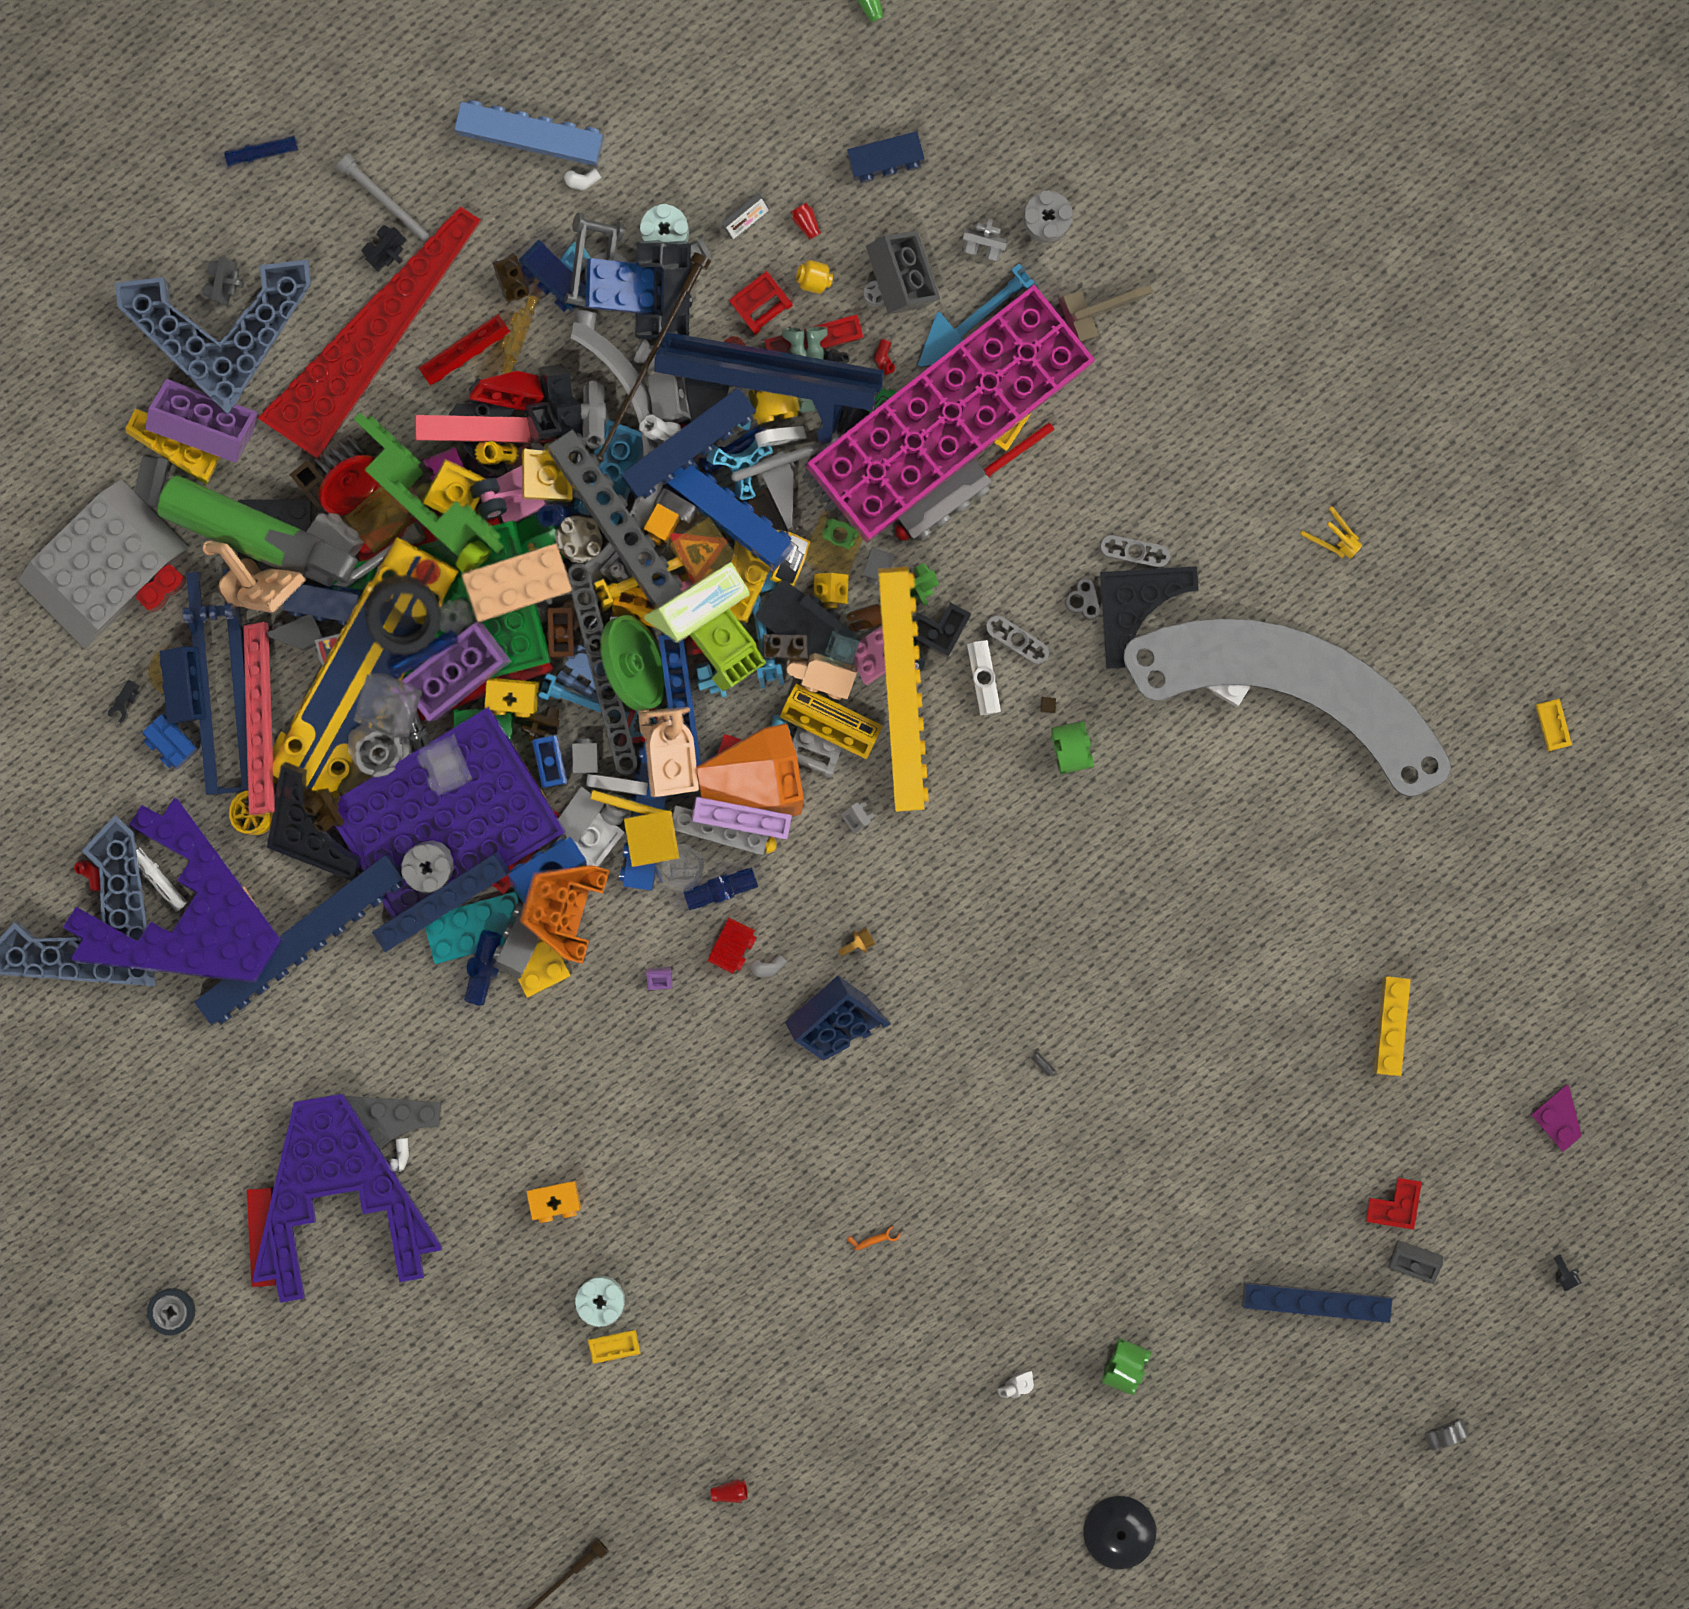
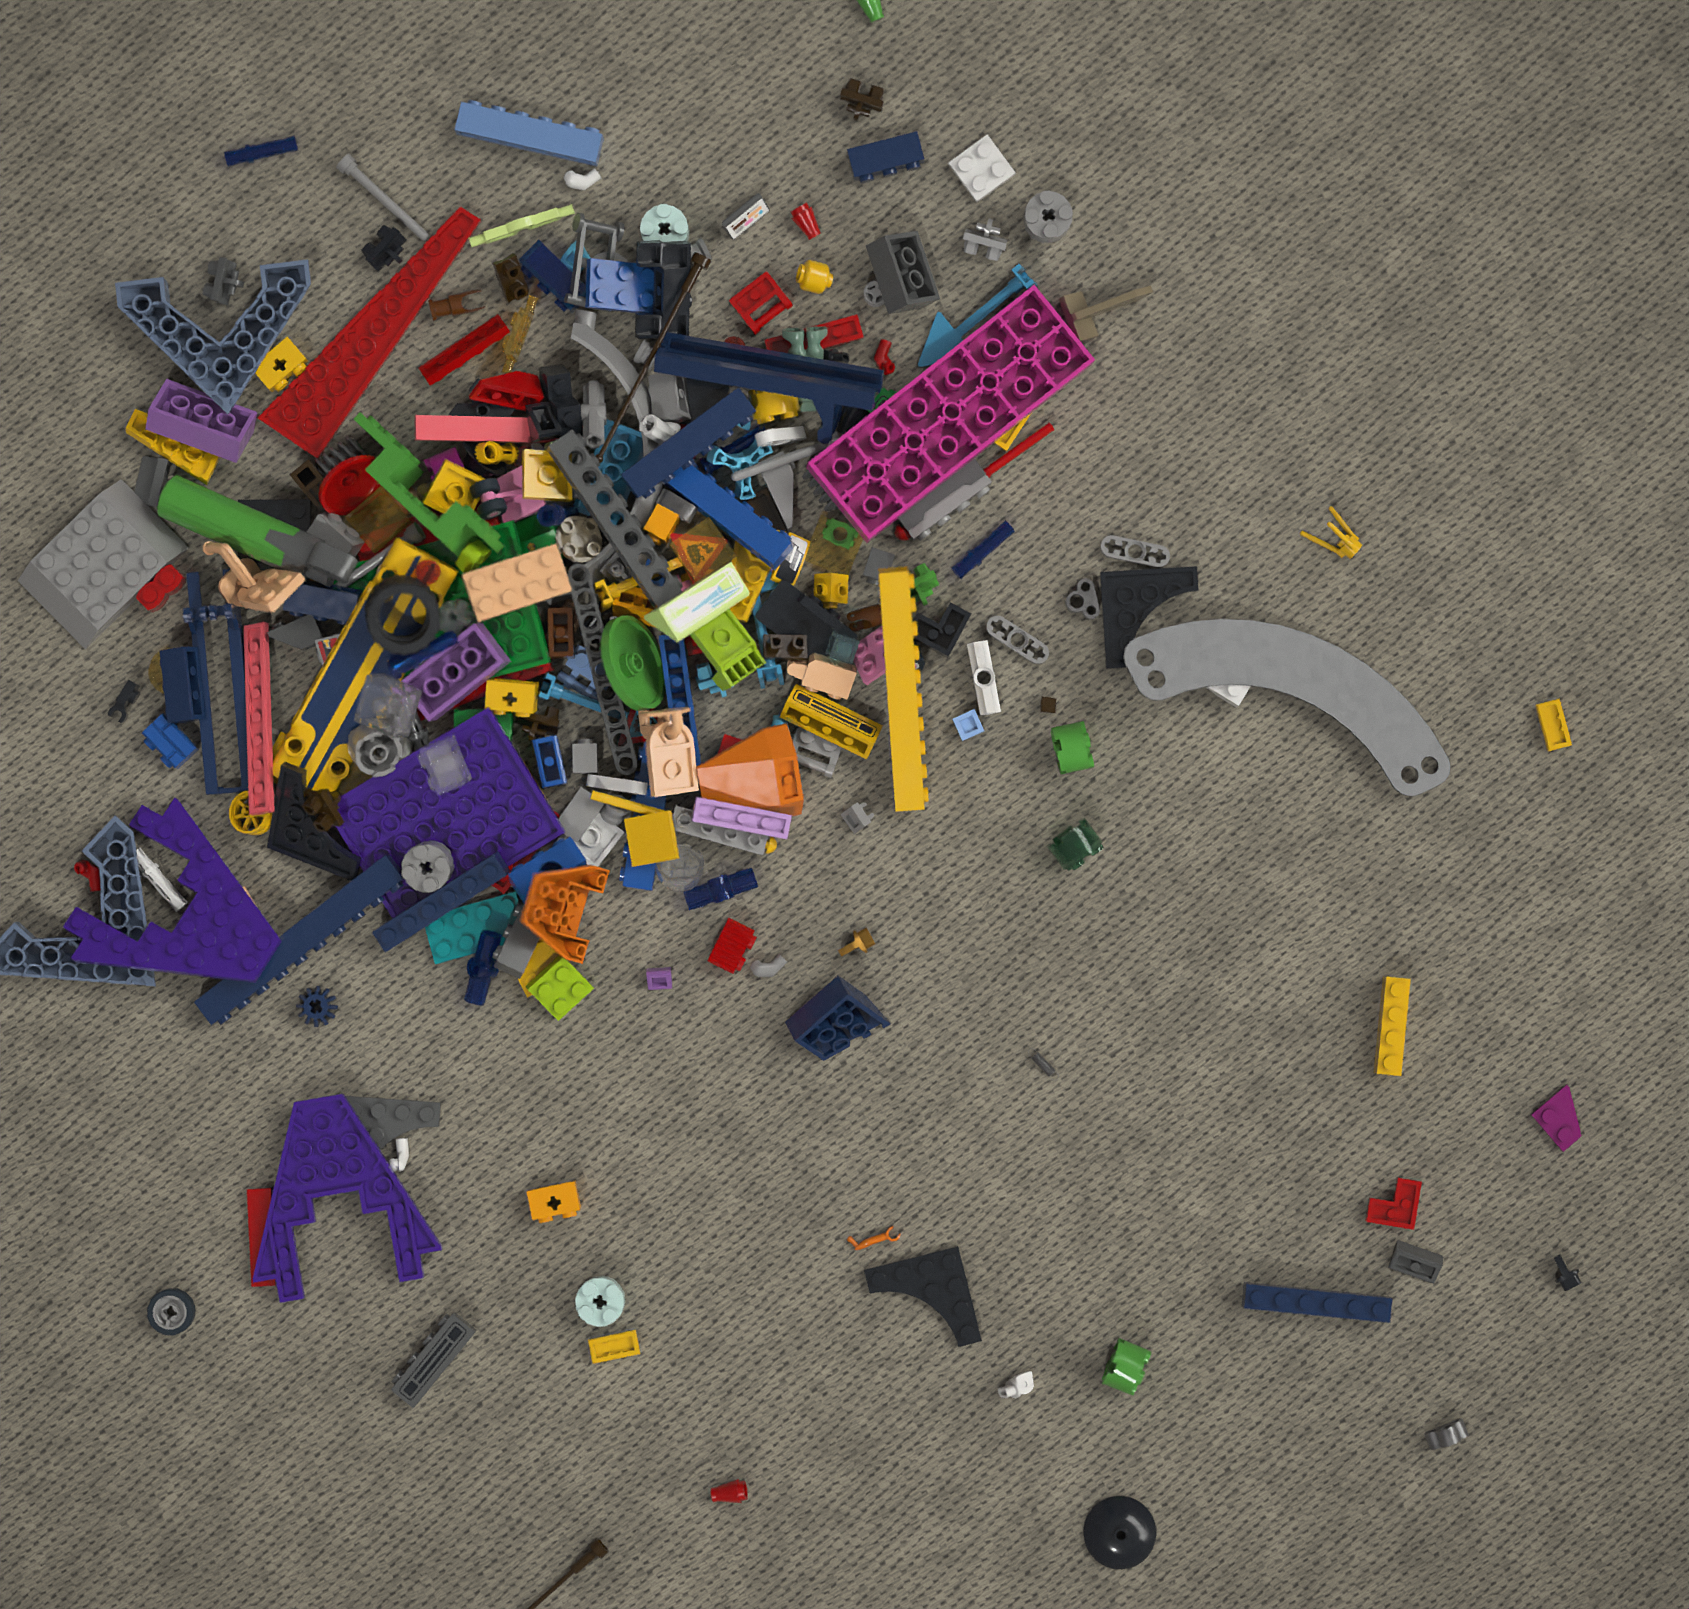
none -> yellow brick [255,337,309,393]
none -> dark blue gear [296,986,338,1027]
none -> dark grey brick [391,1312,477,1408]
none -> reddish brown piece [428,289,485,321]
none -> yellowish green piece [469,204,575,247]
none -> lime plate [525,955,594,1021]
none -> dark brown hips [840,78,884,121]
none -> black plate [864,1246,982,1347]
none -> white plate [948,135,1016,202]
none -> clear blue pin [951,520,1015,579]
none -> light blue plate [952,709,984,741]
none -> clear green brick [1047,818,1104,871]

